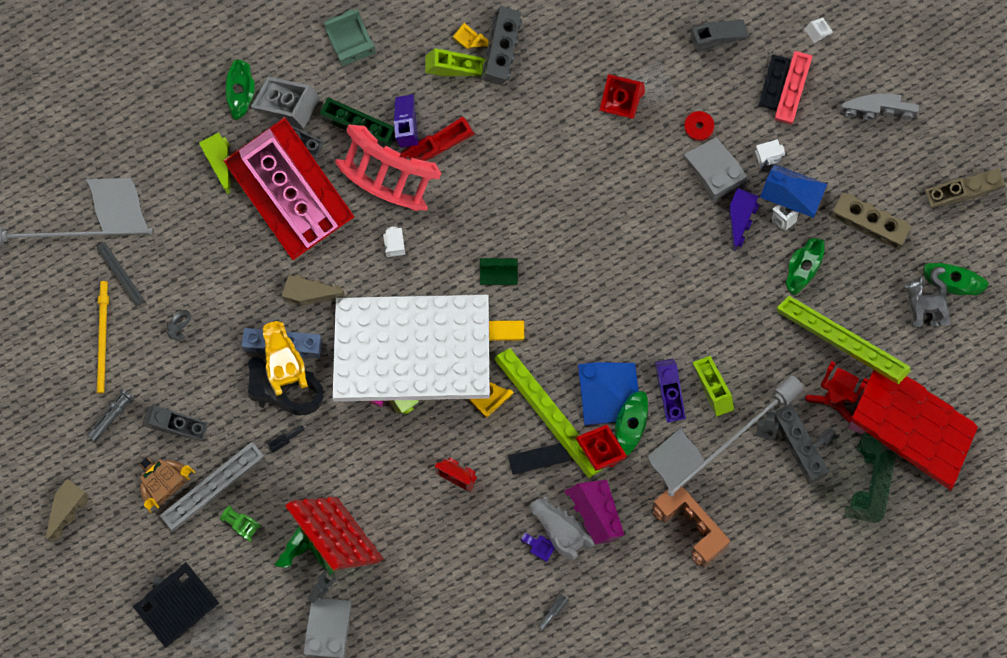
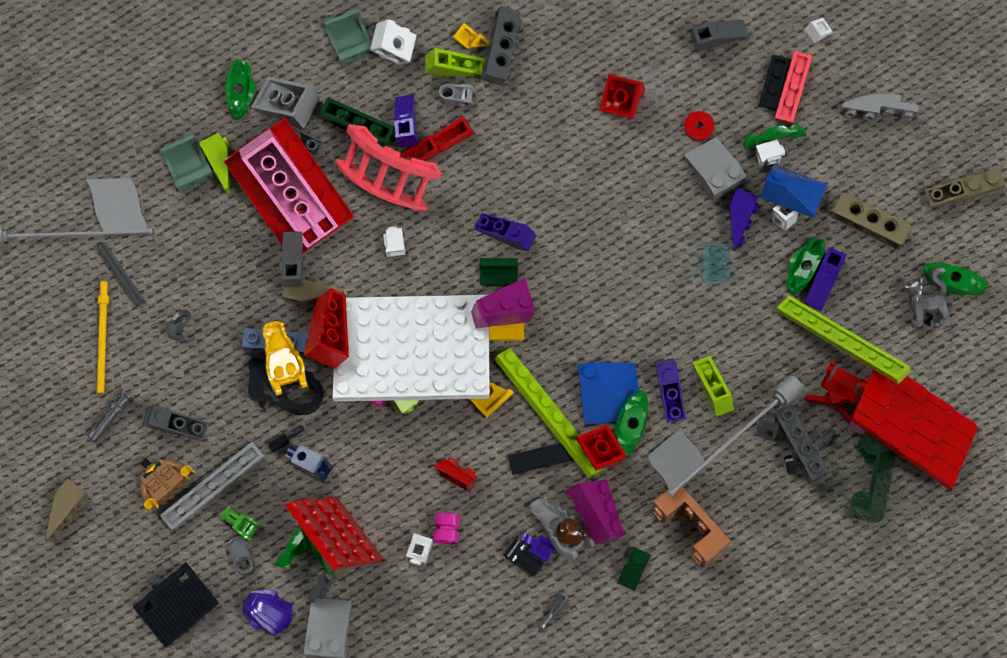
none -> sand green panel [160,134,214,193]
none -> flat silver piece [228,537,254,575]
none -> dark purple hair [242,590,293,636]
none -> dark grey slope [281,232,303,287]
none -> torso [285,445,333,483]
none -> red wedge [304,288,349,368]
none -> white brick [370,20,416,65]
none -> white window [406,533,433,566]
none -> dark pink wheel [433,513,460,545]
none -> light grey piece [439,84,475,108]
none -> magenta wedge [471,278,535,328]
none -> dark purple slope [474,213,537,252]
none -> black piece [503,539,544,577]
none -> reddish brown head [556,518,587,546]
none -> dark green slope [617,547,651,591]
none -> clear light blue cylinder [702,243,730,282]
none -> green piece [743,124,807,150]
none -> black tile [784,454,796,475]
none -> dark purple slope [804,247,847,311]

